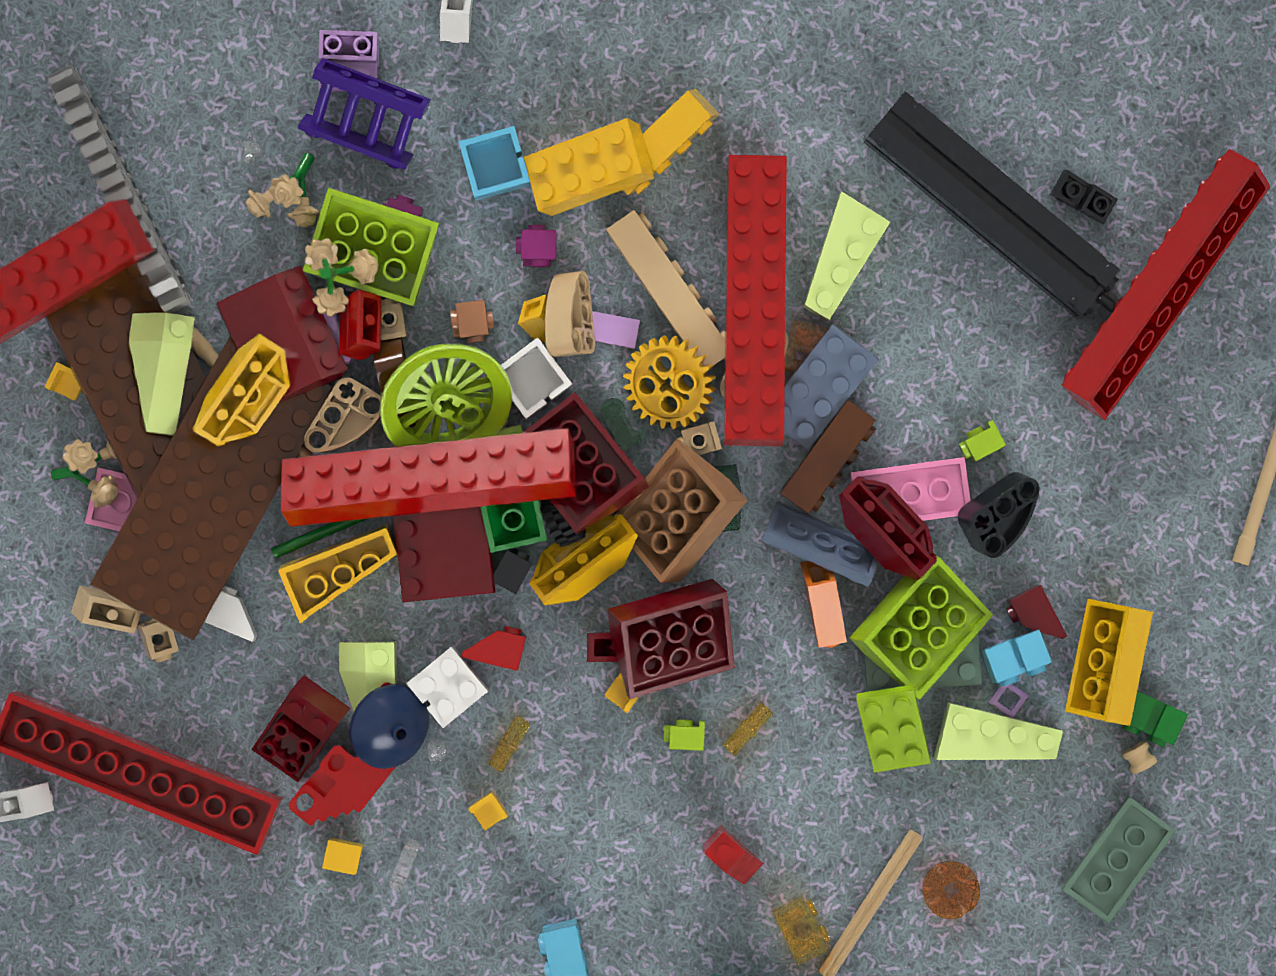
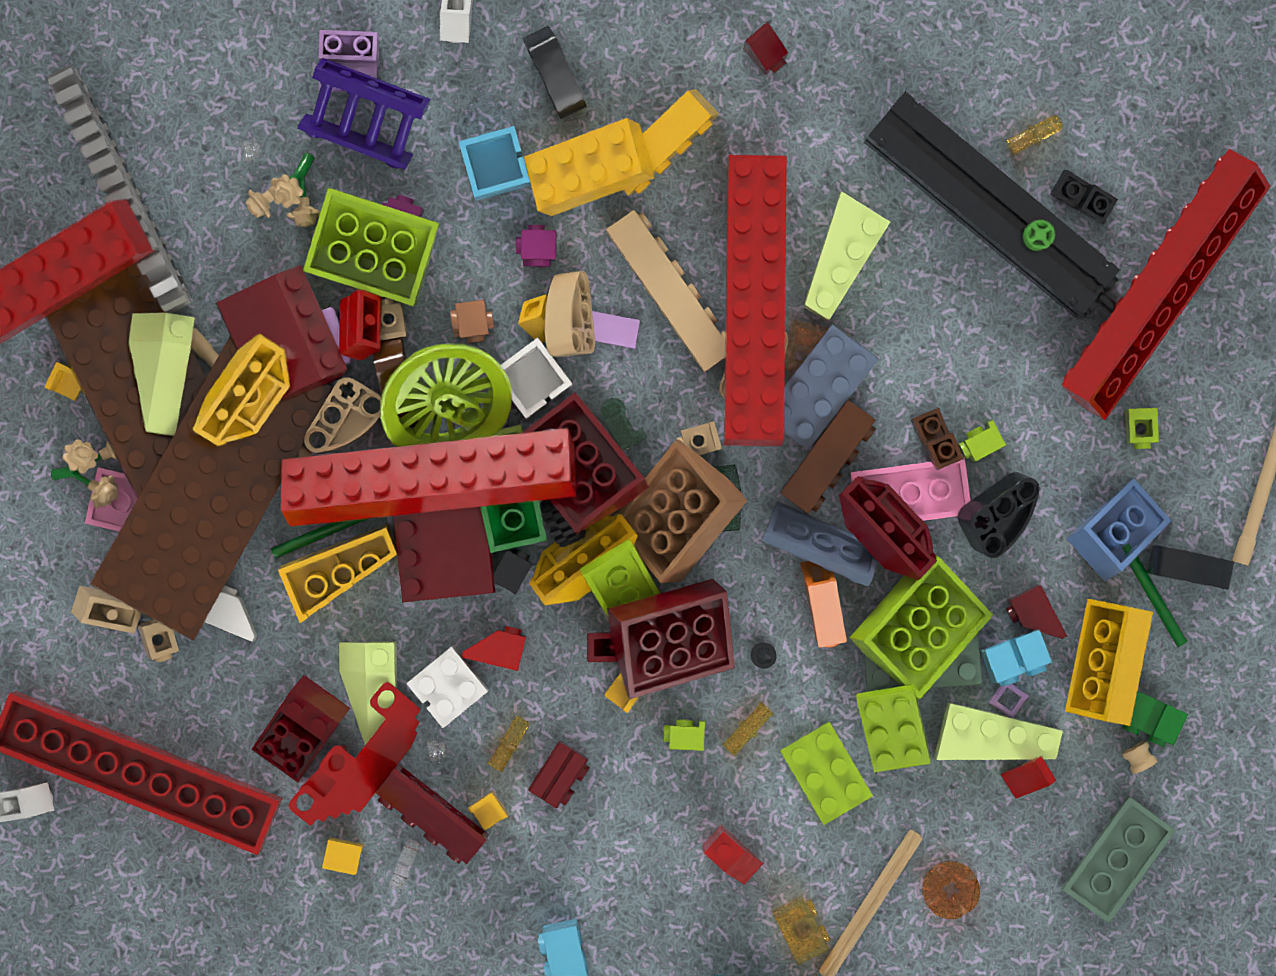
tan plant [305,238,378,317] -> none
dark blue dish [349,684,429,769] -> none
yellow gear [623,335,716,429] -> none
none -> dark red slope [376,764,489,864]
none -> black beam [523,26,587,119]
none -> dark red brick [528,740,590,809]
none -> lime plate [579,539,660,620]
none -> dark red slope [743,22,788,75]
none -> black bush [751,643,777,669]
none -> lime plate [780,721,873,825]
none -> reddish brown slope [911,408,964,470]
none -> red tile [1001,756,1057,799]
none -> clear yellow axle [1006,115,1063,156]
none -> bright green wheel [1023,220,1055,251]
none -> medium blue slope [1067,478,1171,582]
none -> green piece [1122,543,1187,647]
none -> lime brick [1124,408,1159,449]
none -> black beam [1147,545,1234,590]

